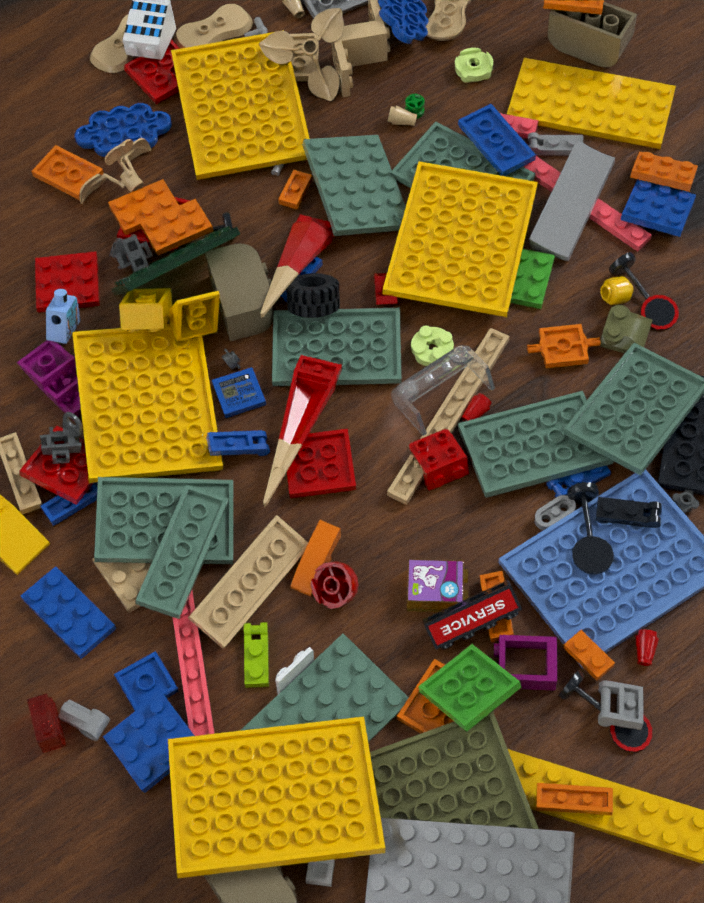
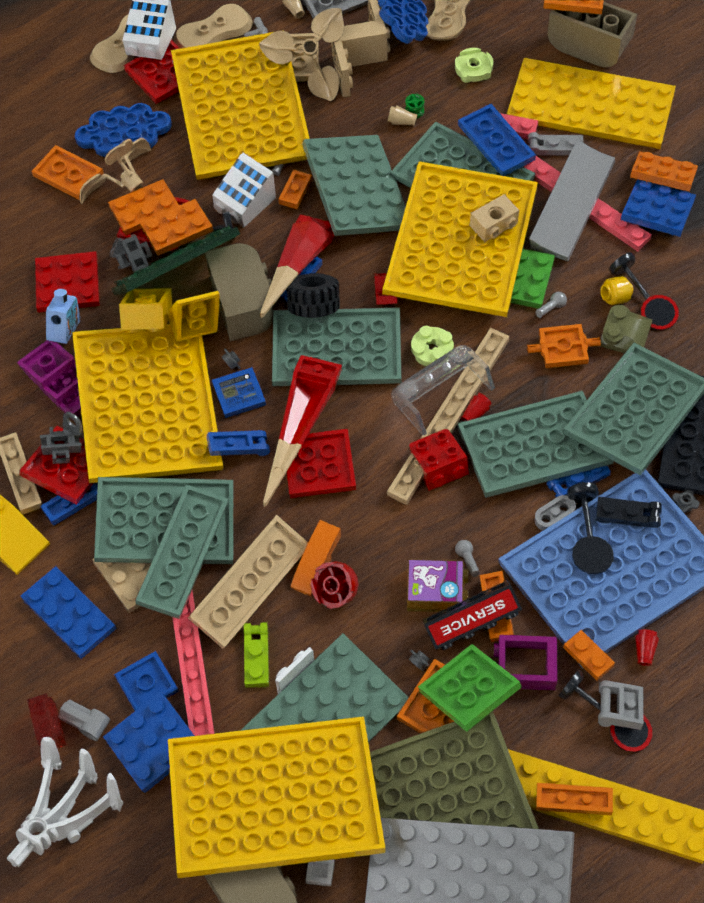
none -> white piece [7,737,123,867]
none -> white slope [212,153,276,228]
none -> dark grey plate [408,650,430,672]
none -> light grey bar [455,540,480,577]
none -> tan brick [470,194,519,242]
none -> light grey bar [535,292,567,318]

